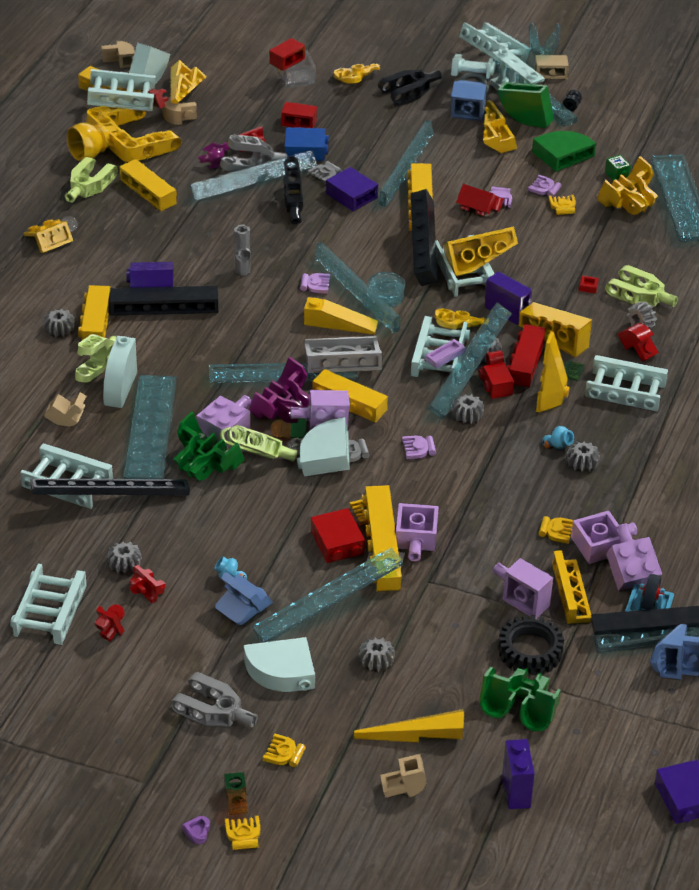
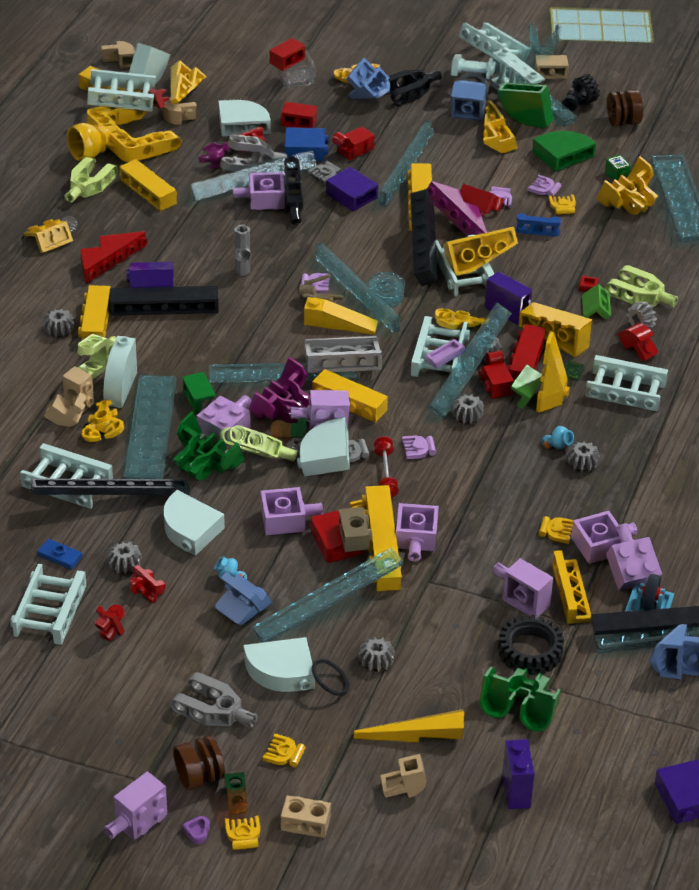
none -> blue plate [37,538,83,570]
none -> tan brick [62,366,94,412]
none -> red slope [80,231,148,283]
none -> yellow animal [81,399,124,442]
none -> lavender brick [104,771,167,840]
none -> light aqua brick [164,490,225,556]
none -> reddish brown wheel [173,735,225,791]
none -> green panel [182,372,215,414]
none -> light aqua brick [218,100,270,136]
none -> lavender brick [233,172,285,210]
none -> lavender brick [261,487,323,535]
none -> tan brick [281,795,331,838]
none -> dark tan plant [299,274,344,301]
none -> black tyre [312,659,349,696]
none -> red hinge [332,126,375,160]
none -> dark tan brick [339,507,372,552]
none -> medium blue piece [346,58,390,99]
none -> red axle [374,436,399,498]
none -> magenta slope [427,181,487,237]
none -> bright green panel [511,365,542,409]
none -> blue plate [515,213,561,236]
none -> clear light blue piece [550,7,654,43]
none -> black tyre [572,74,600,105]
none -> bright green panel [582,284,611,320]
none -> reddish brown wheel [606,90,643,126]

